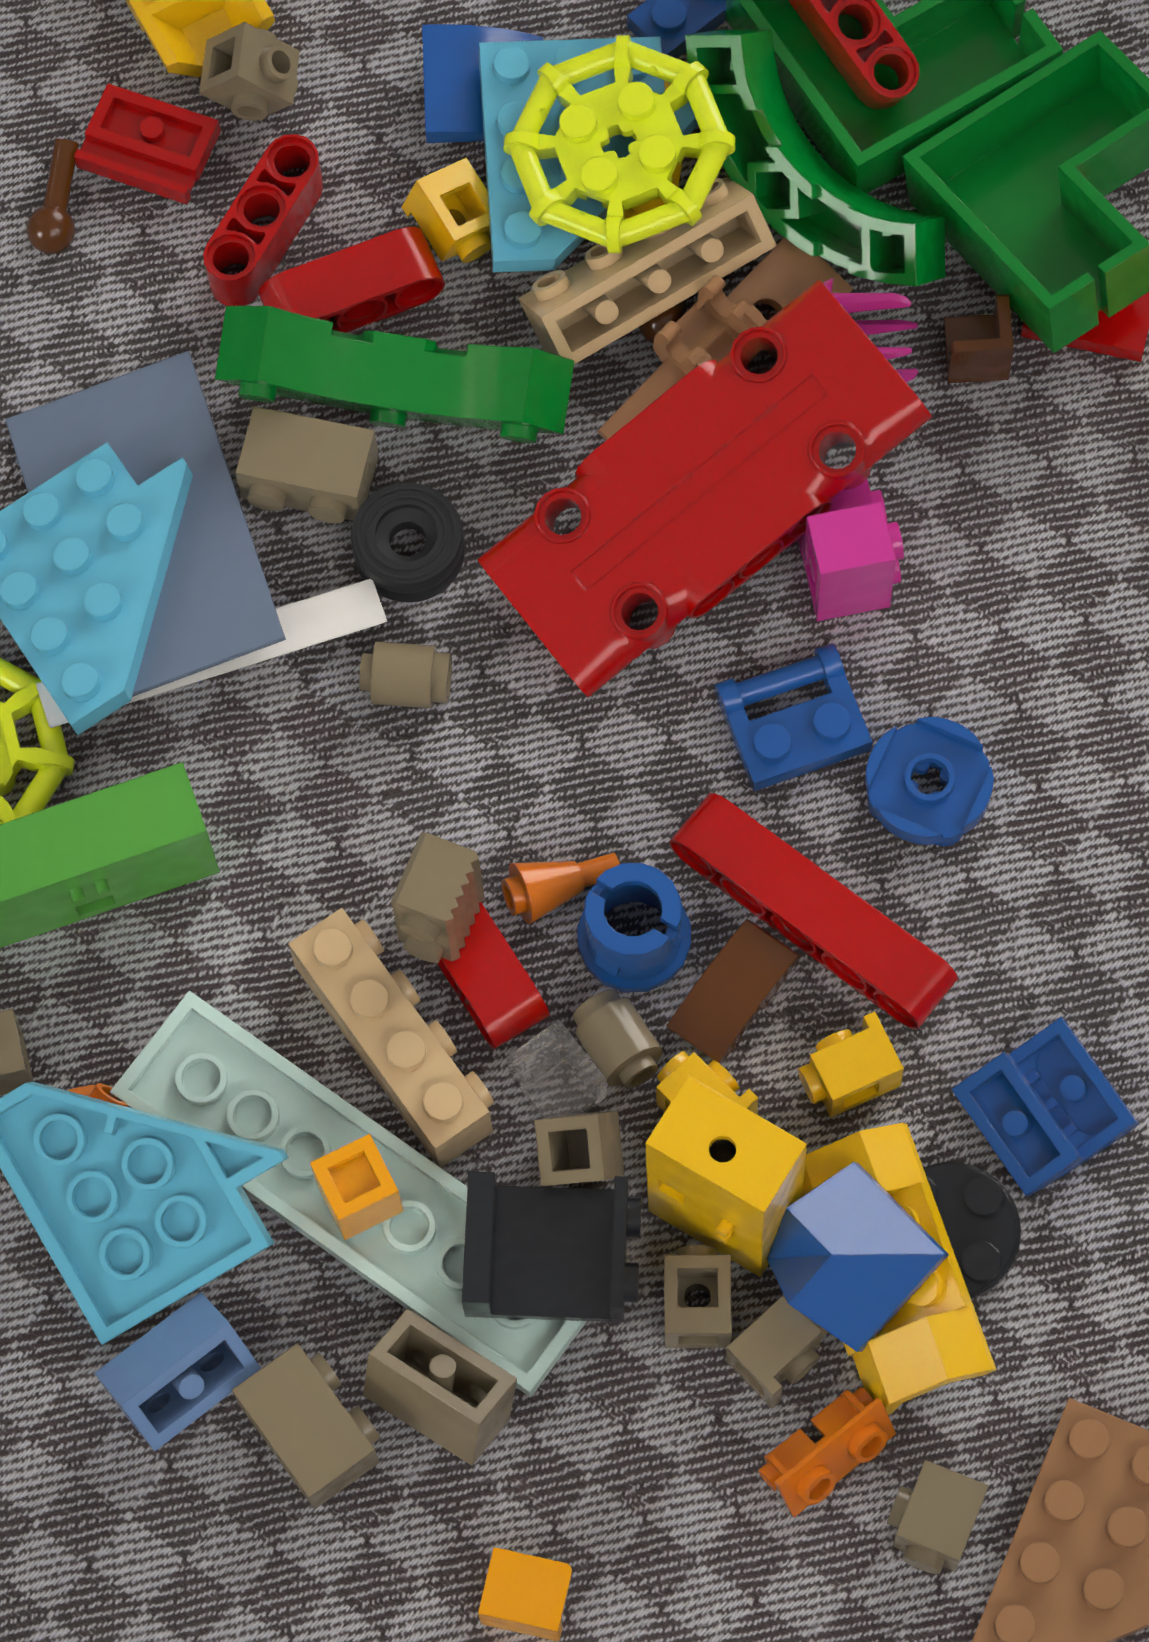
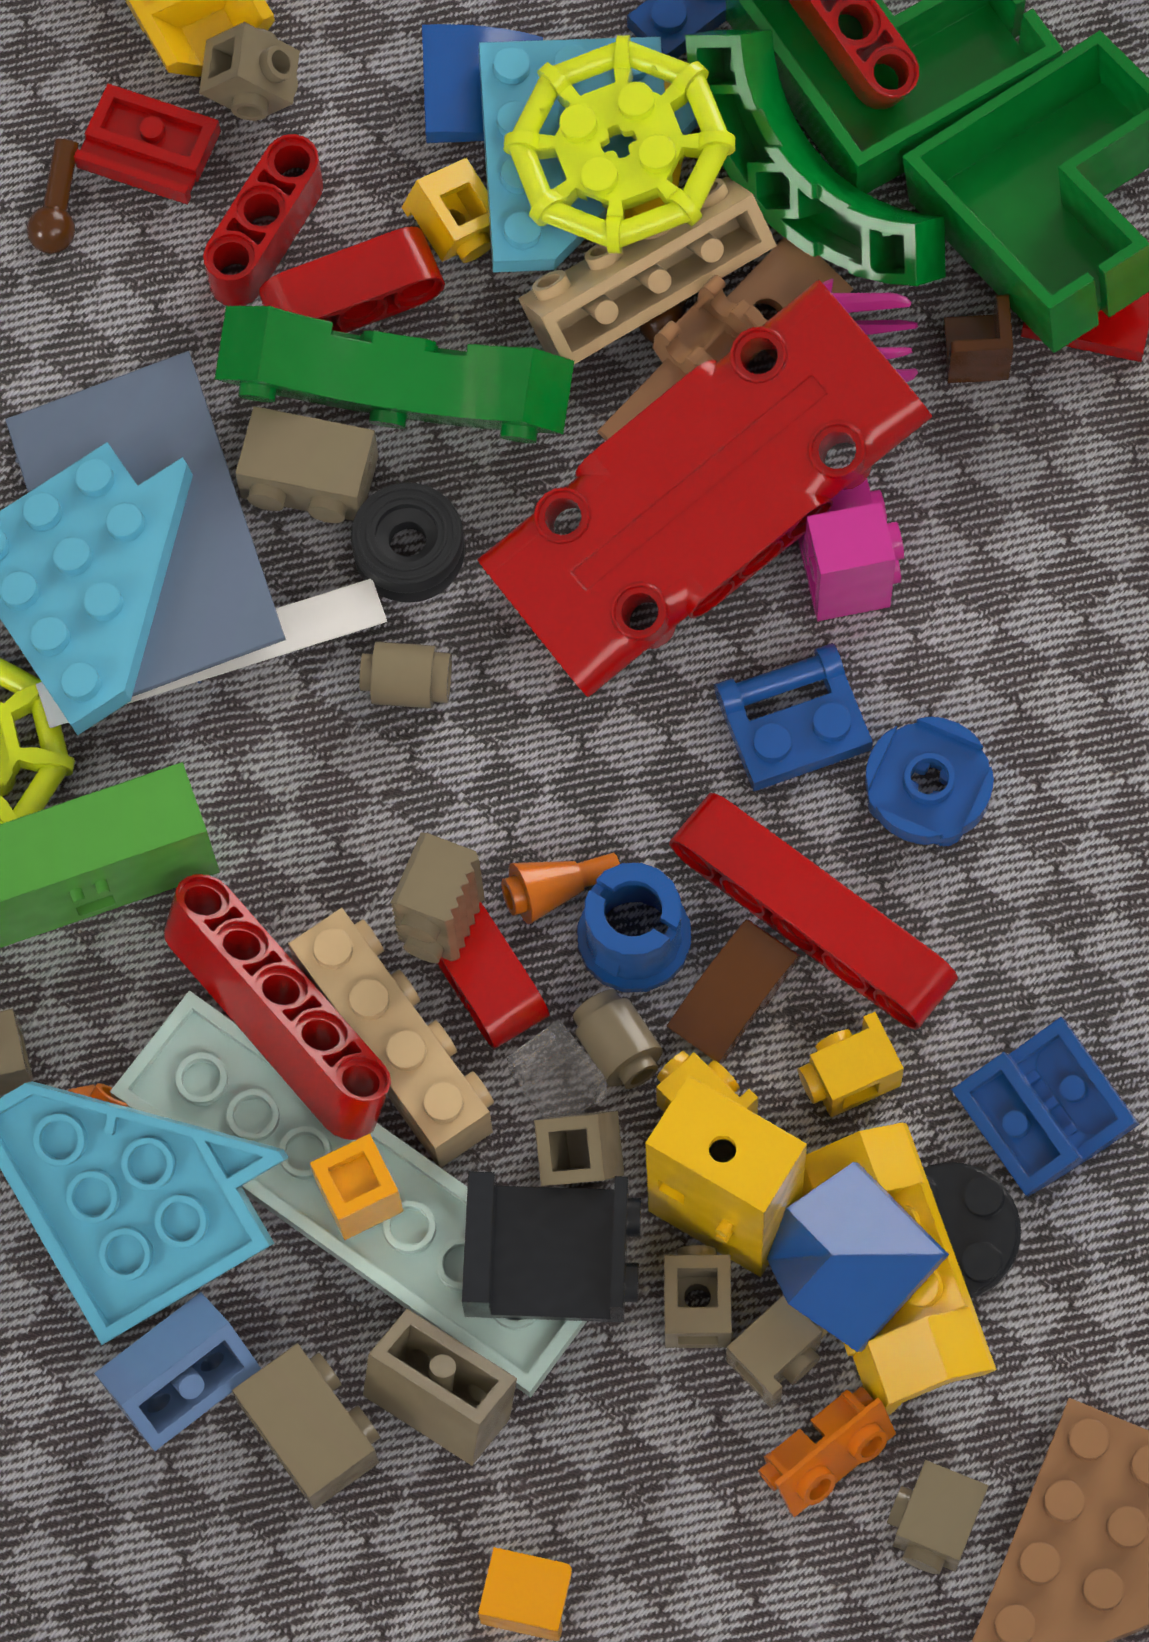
none -> red beam [164,874,391,1140]

